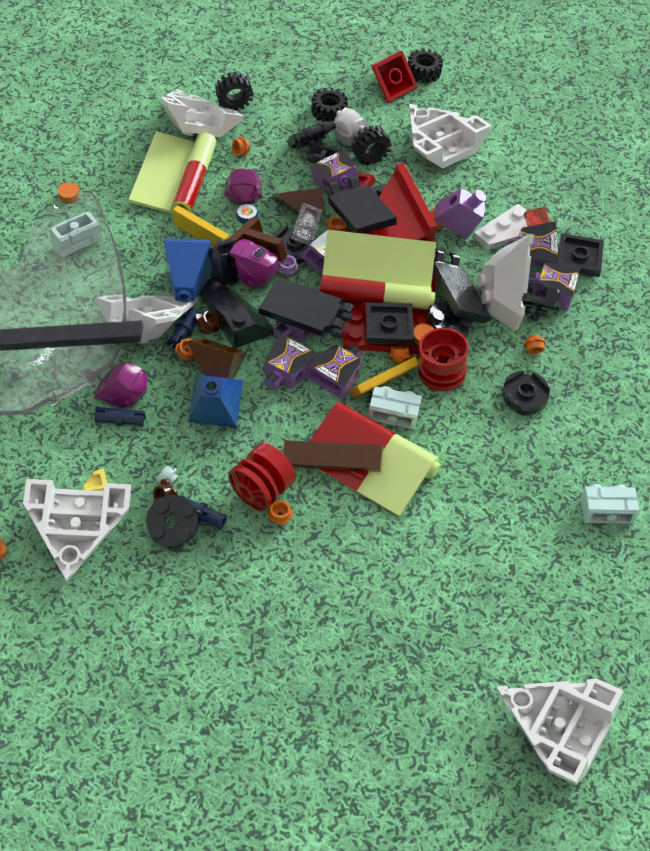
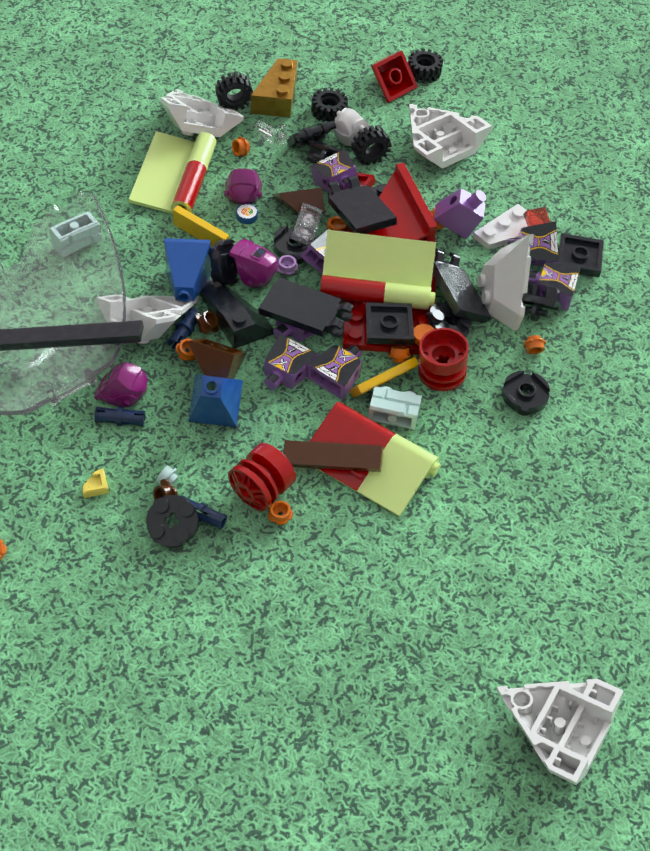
white wedge [23,479,132,581] -> none
orange tile [58,183,80,203] -> none
reddish brown bracket [228,217,287,262] -> none
light aqua brick [581,484,639,524] -> none
none -> pearl gold wedge [251,58,298,118]
none -> clear bracket [254,120,287,150]

